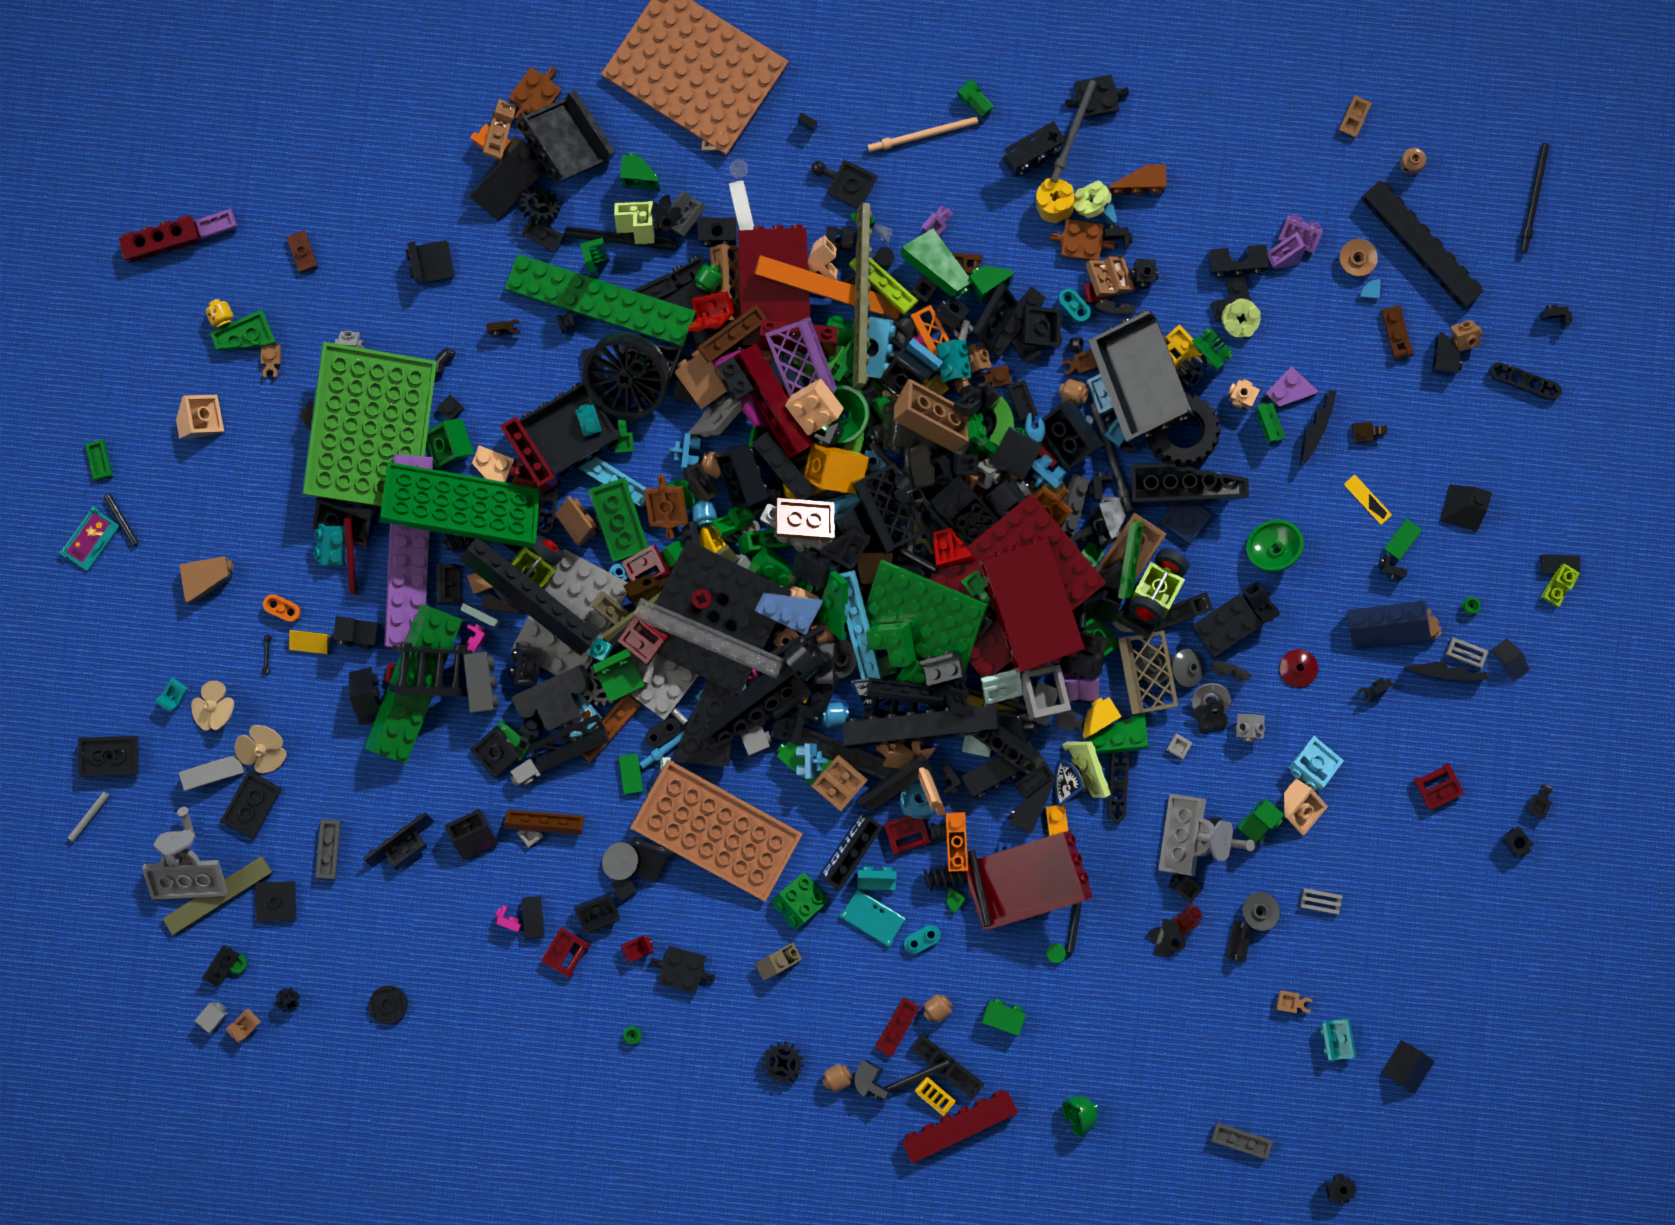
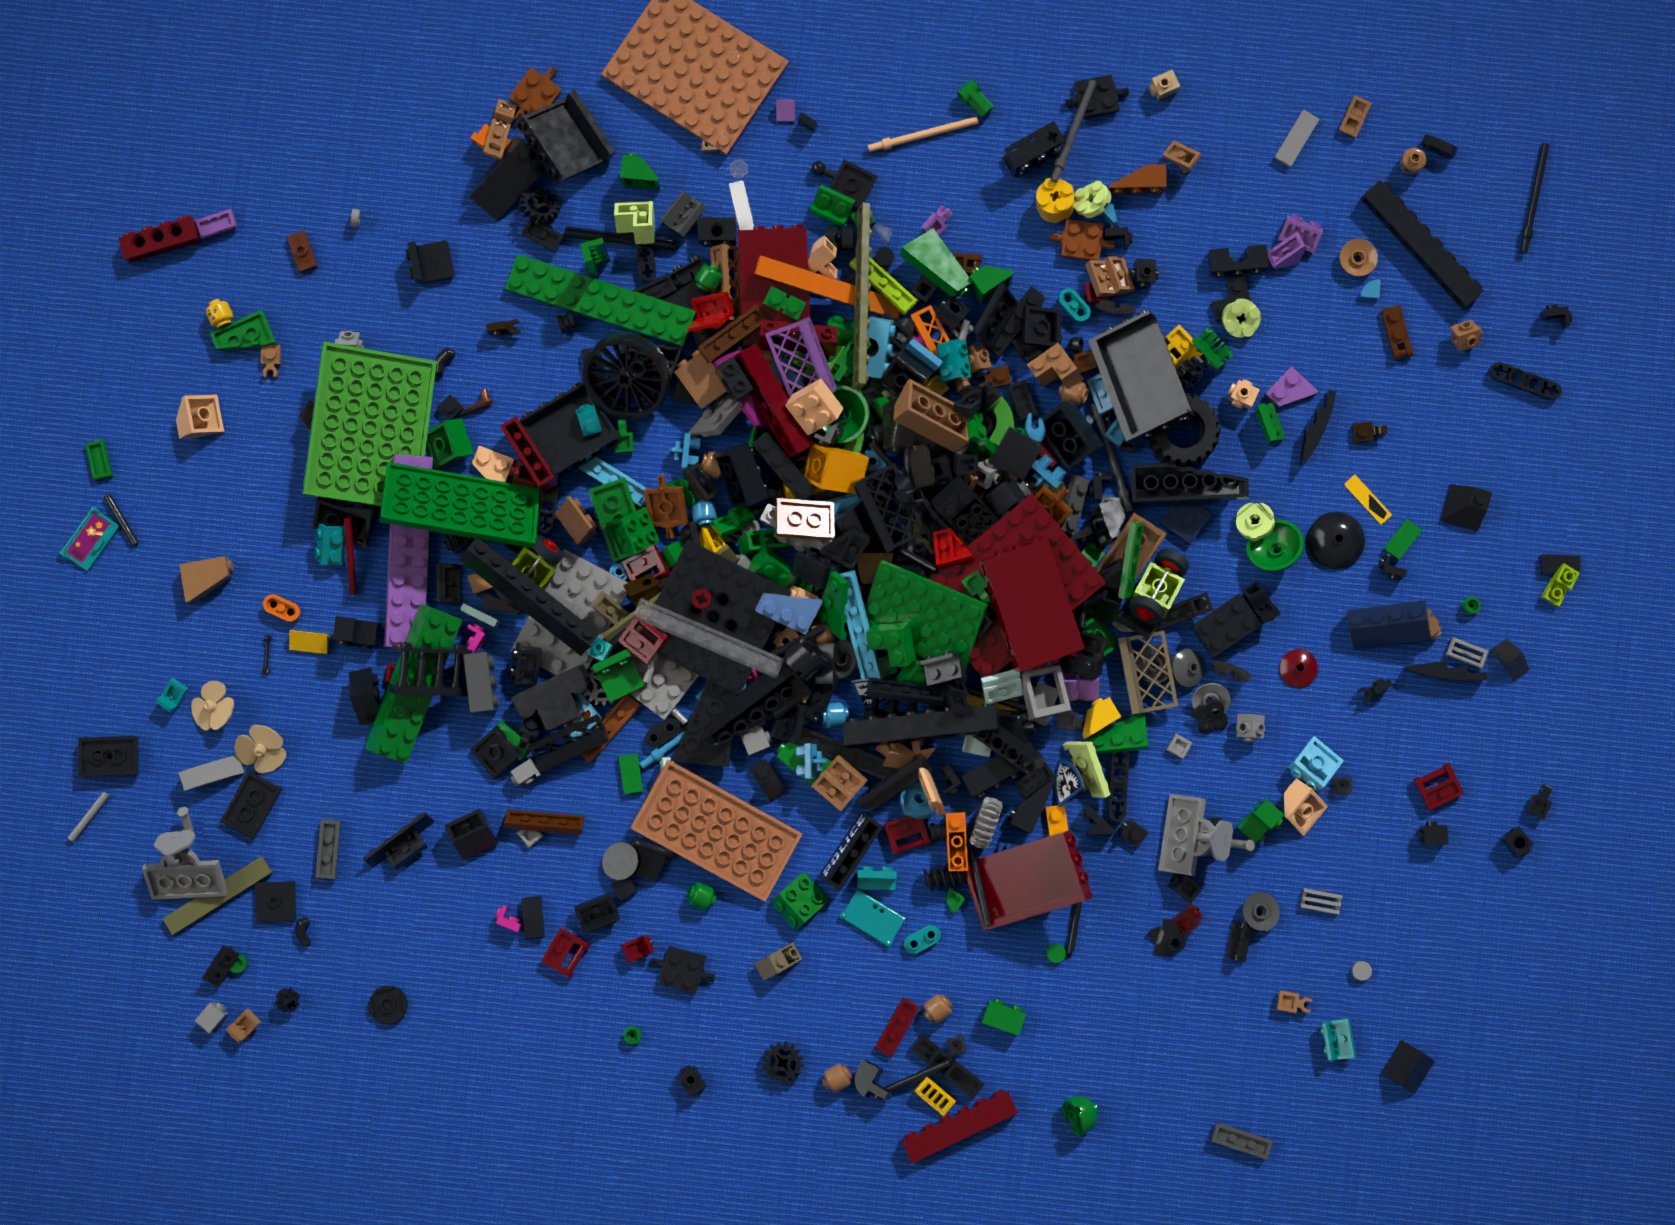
black plate [651,194,681,233] -> none
black brick [1324,1174,1356,1204] -> none
black slope [1431,332,1462,376] -> none
none -> black arm [294,917,311,947]
none -> light grey tile [351,208,361,228]
none -> copper bar [460,389,494,415]
none -> green bracket [606,507,659,559]
none -> black beam [636,246,657,283]
none -> black brick [678,1065,707,1097]
none -> green head [686,882,716,911]
none -> black slope [750,759,786,801]
none -> green piece [763,286,806,322]
none -> medium lavender slope [776,100,795,122]
none -> green bracket [809,184,855,226]
none -> clear smoke plate [946,1034,967,1056]
none -> light grey gear [969,797,1003,849]
none -> medium nougat brick [1027,343,1083,389]
none -> black slope [1081,804,1116,835]
none -> black bracket [1118,819,1149,848]
none -> tan brick [1149,69,1180,101]
none -> medium nougat slope [1162,141,1202,174]
none -> yellowish green plate [1236,502,1275,541]
none -> light grey tile [1274,109,1319,168]
none -> black dish [1307,512,1365,569]
none -> clear smoke plate [1332,775,1352,795]
none -> light grey tile [1351,961,1372,981]
none -> black brick [1417,821,1448,845]
none -> black beam [1421,135,1457,159]

